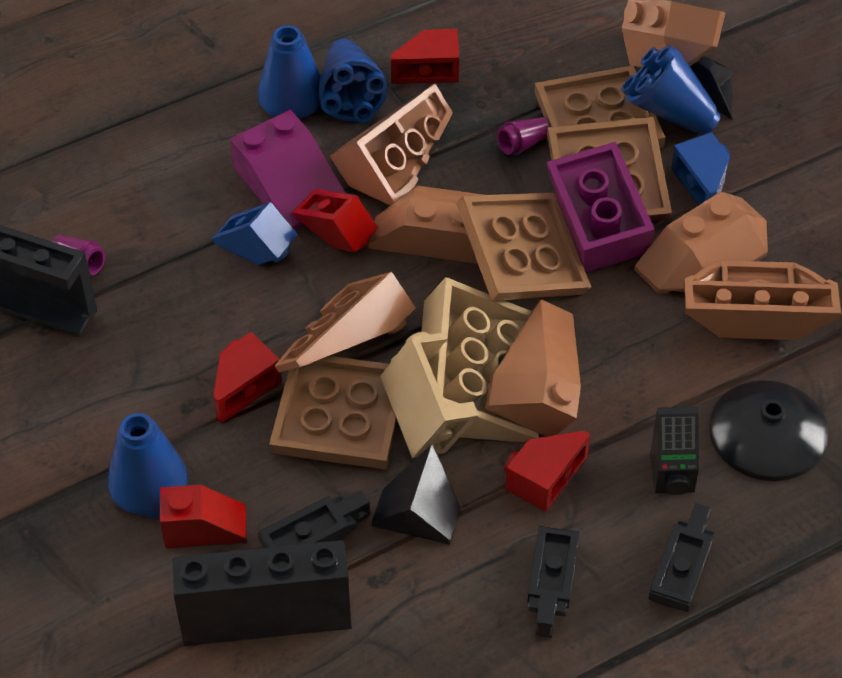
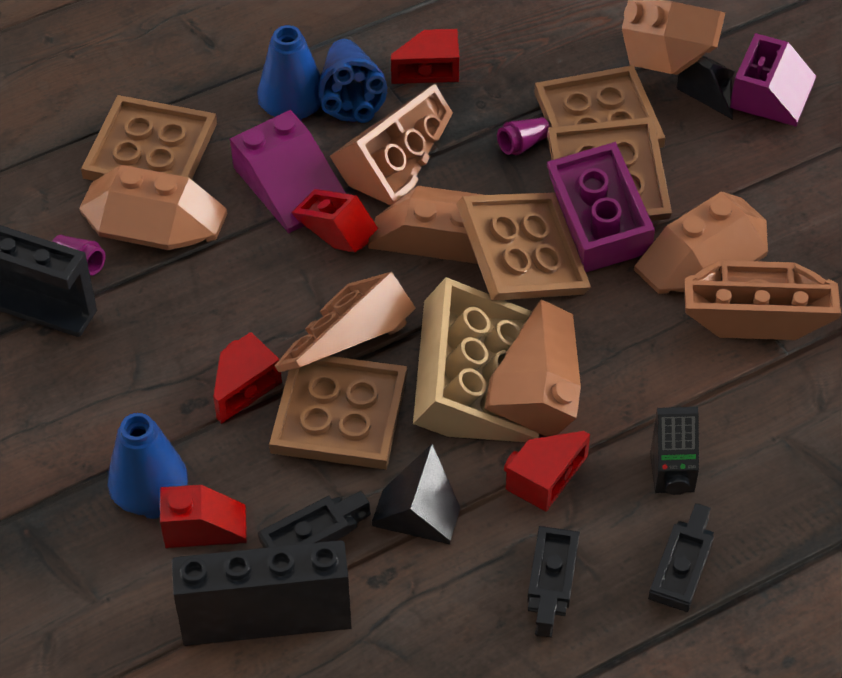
blue slope [211,202,298,265] -> none
tan panel [380,332,479,458] -> none
blue cone [621,45,721,136] -> none
blue slope [671,132,730,206] -> none
black dish [709,380,828,481] -> none
none -> nougat wedge [79,165,228,250]
none -> medium nougat plate [81,95,217,181]
none -> magenta slope [730,33,816,127]

